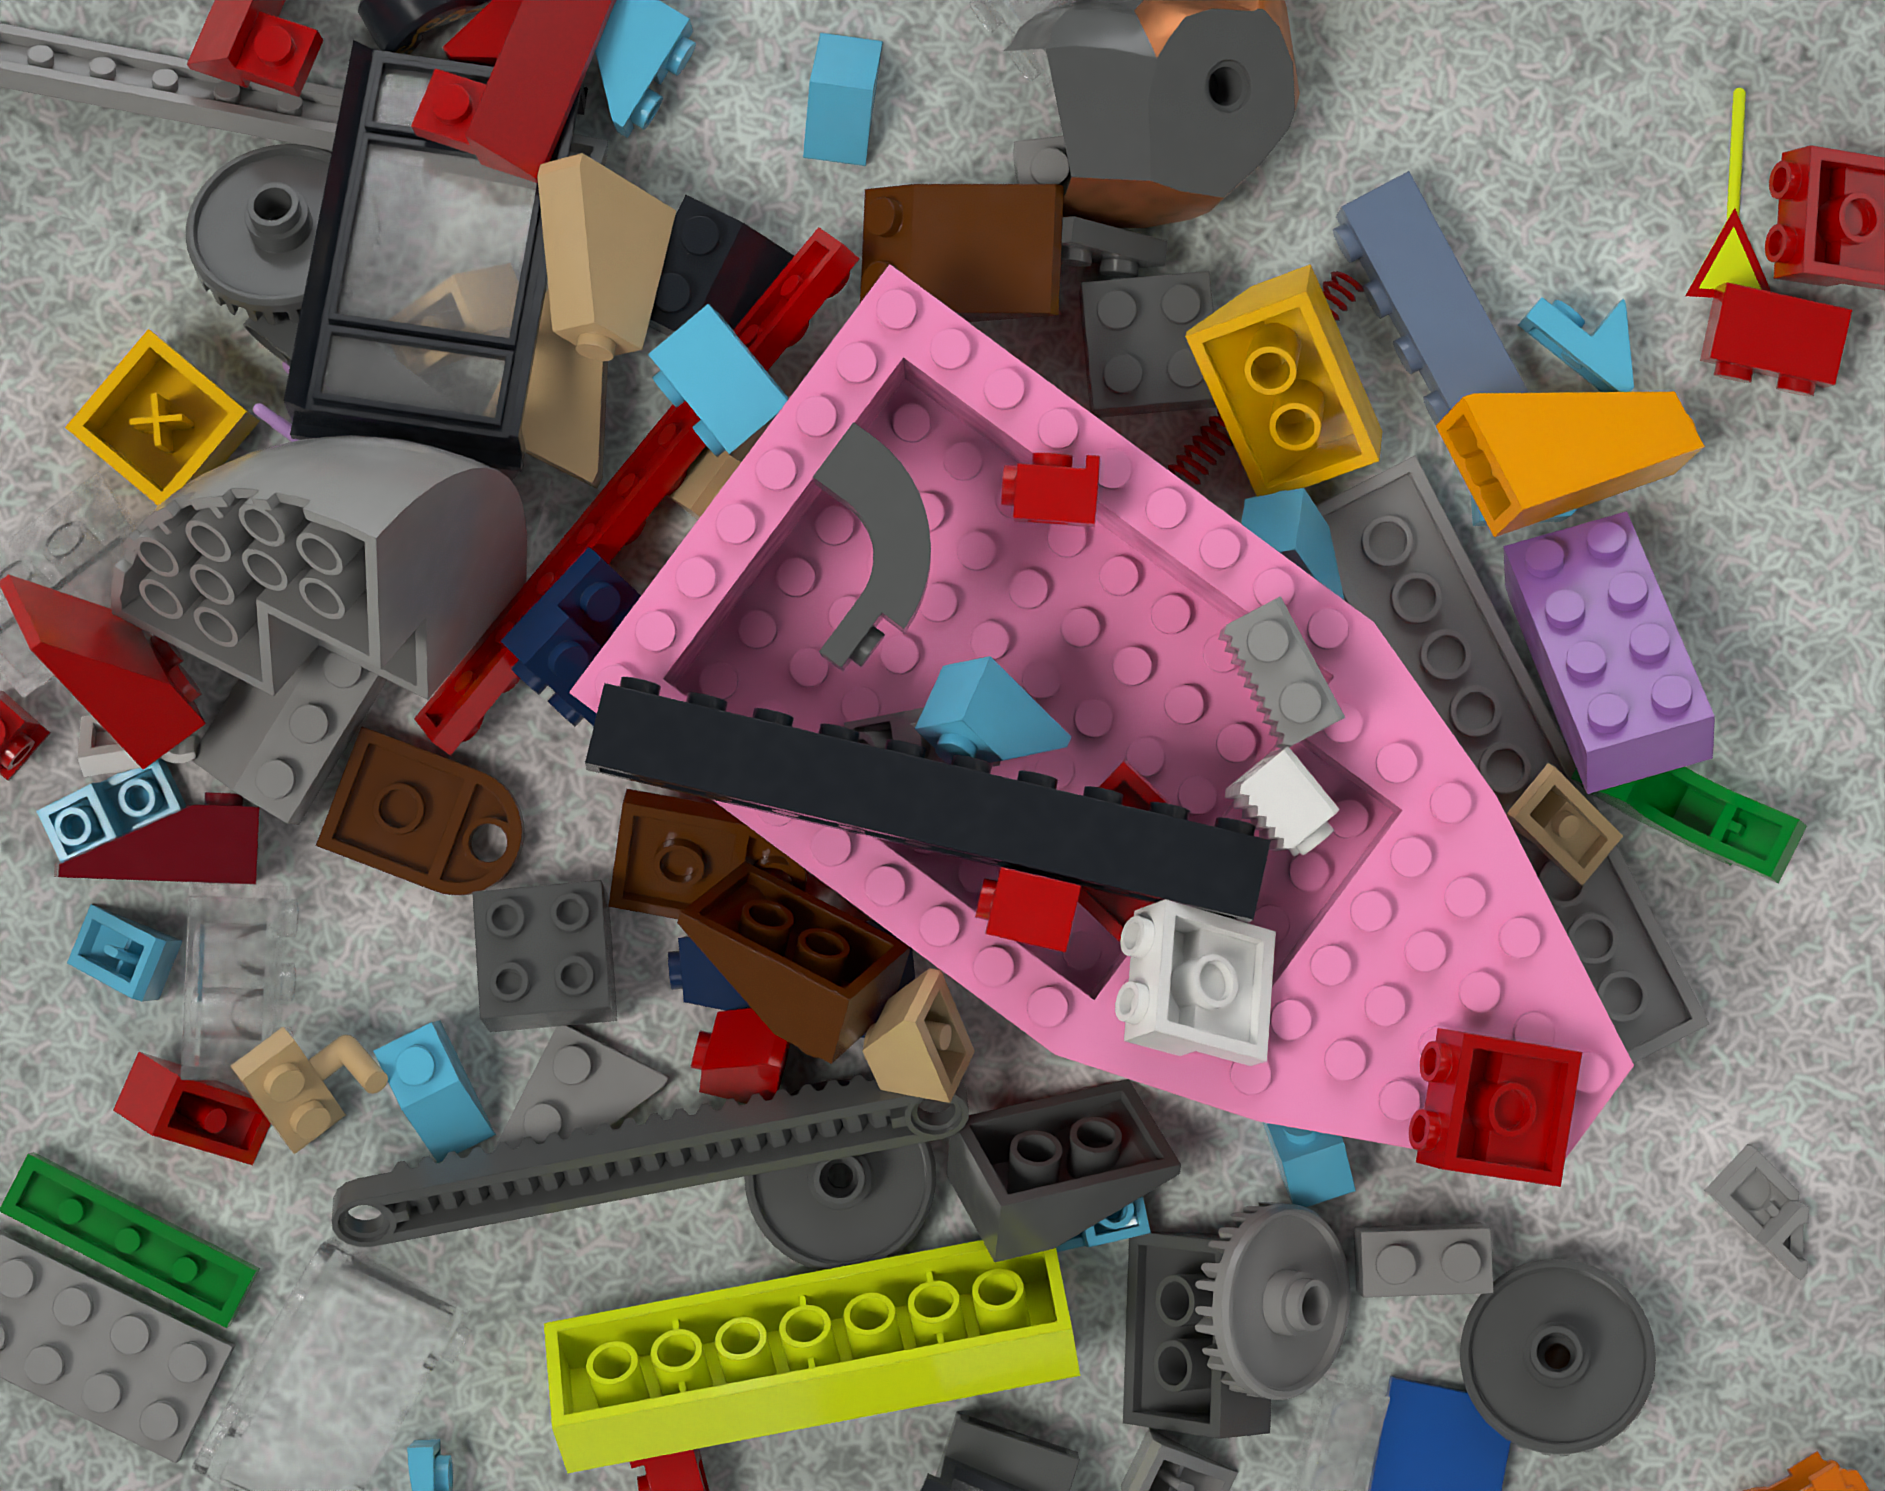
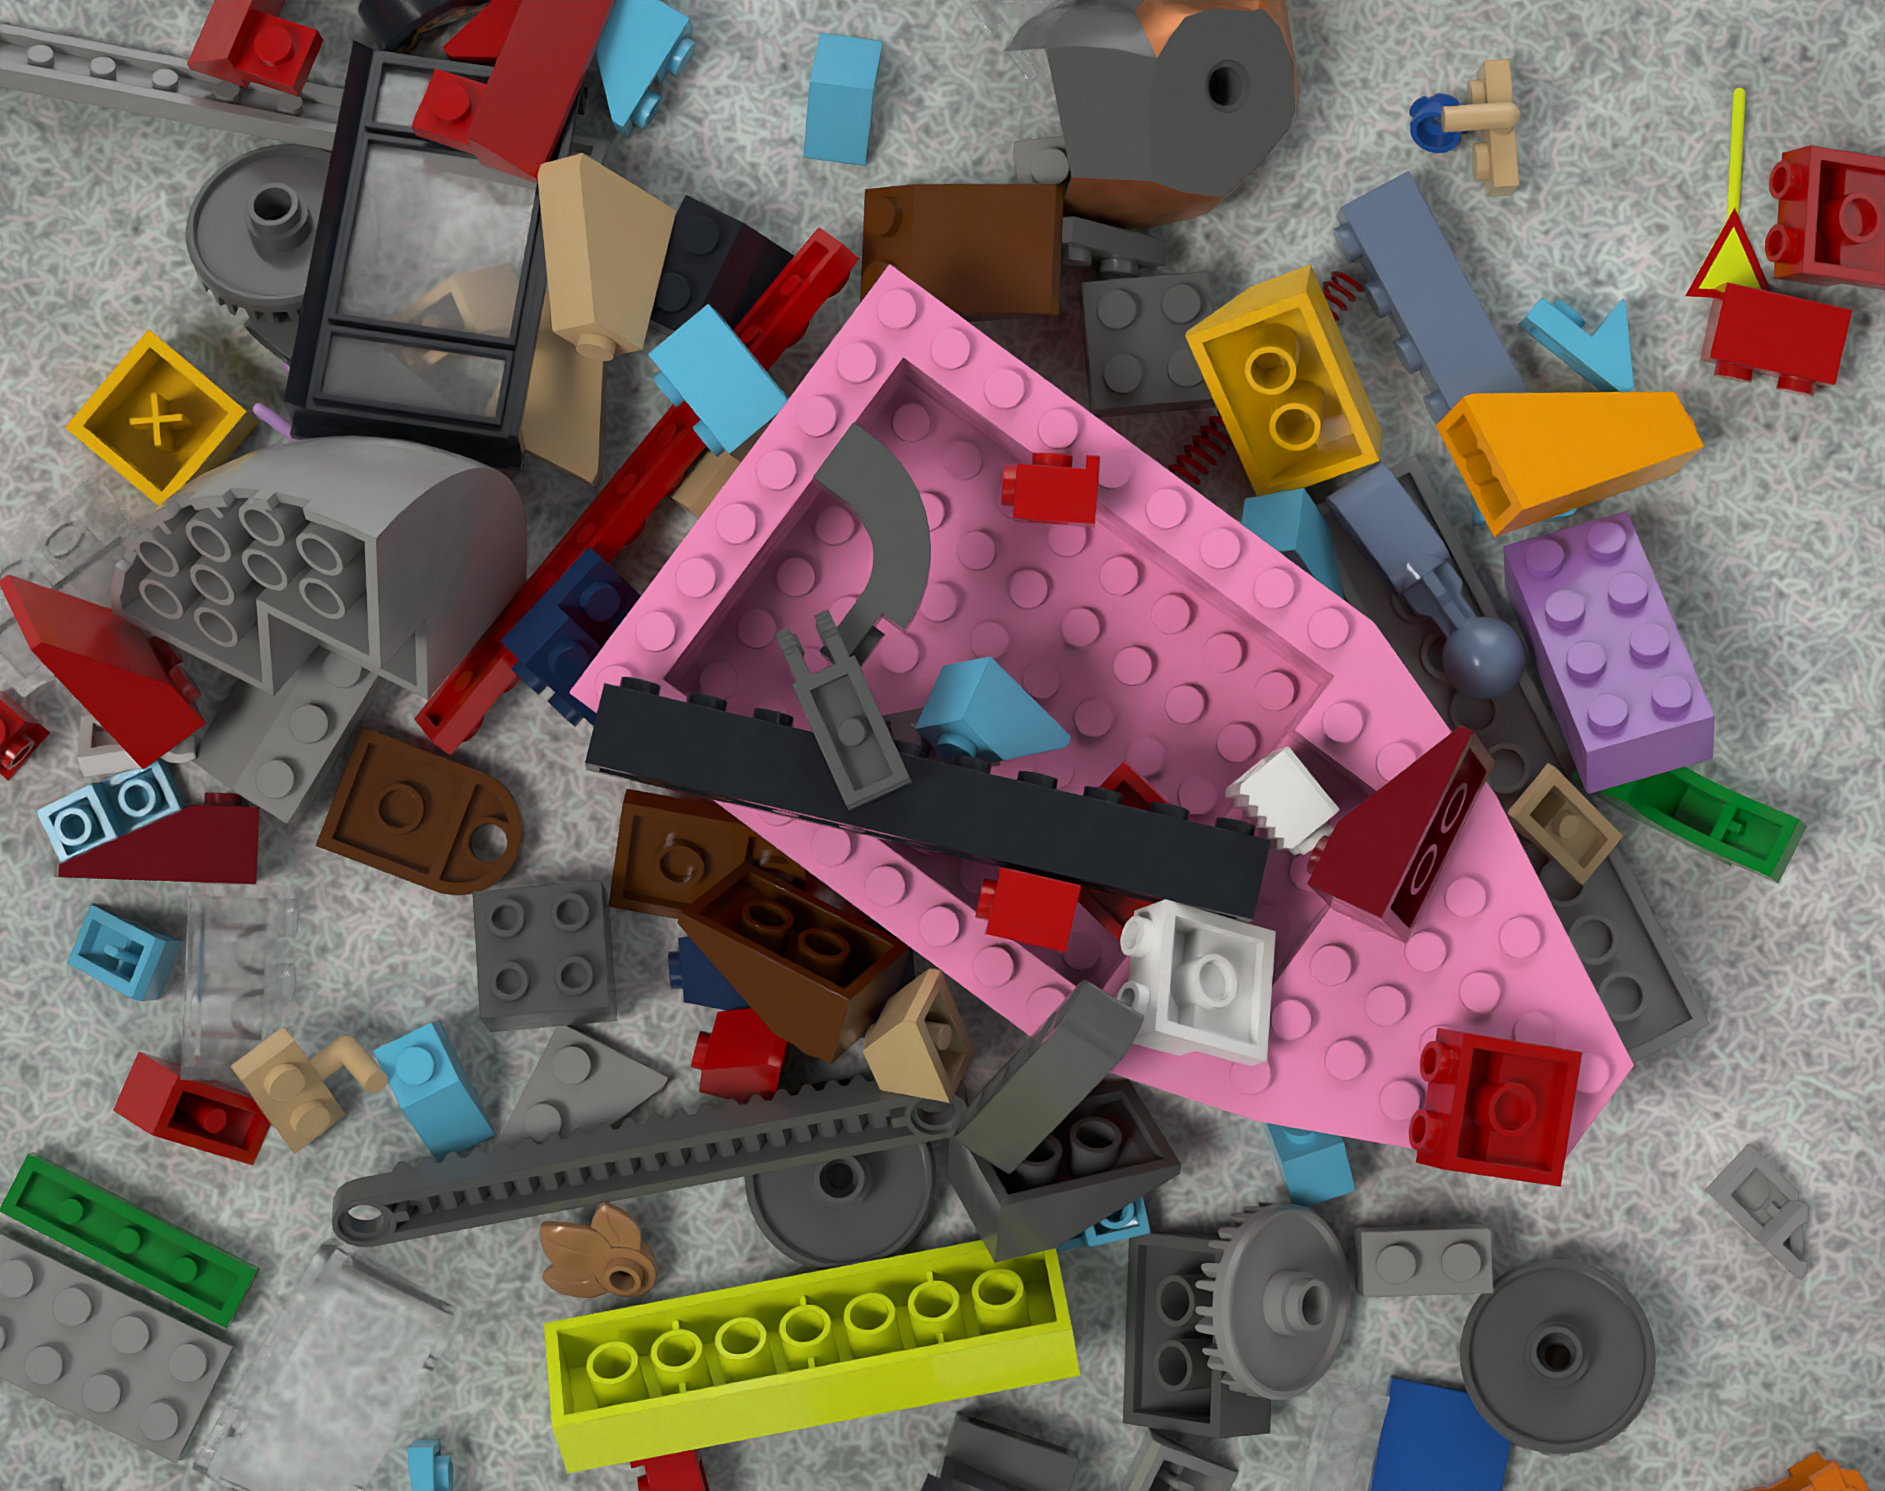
light grey brick [1218,596,1345,748] -> none
none -> medium nougat plate [539,1202,658,1298]
none -> dark grey hinge [775,610,912,811]
none -> dark grey beam [952,979,1144,1174]
none -> dark red slope [1307,726,1495,943]
none -> sand blue beam [1326,461,1525,699]
none -> blue plate [1409,93,1469,153]
none -> tan plate [1441,59,1521,197]

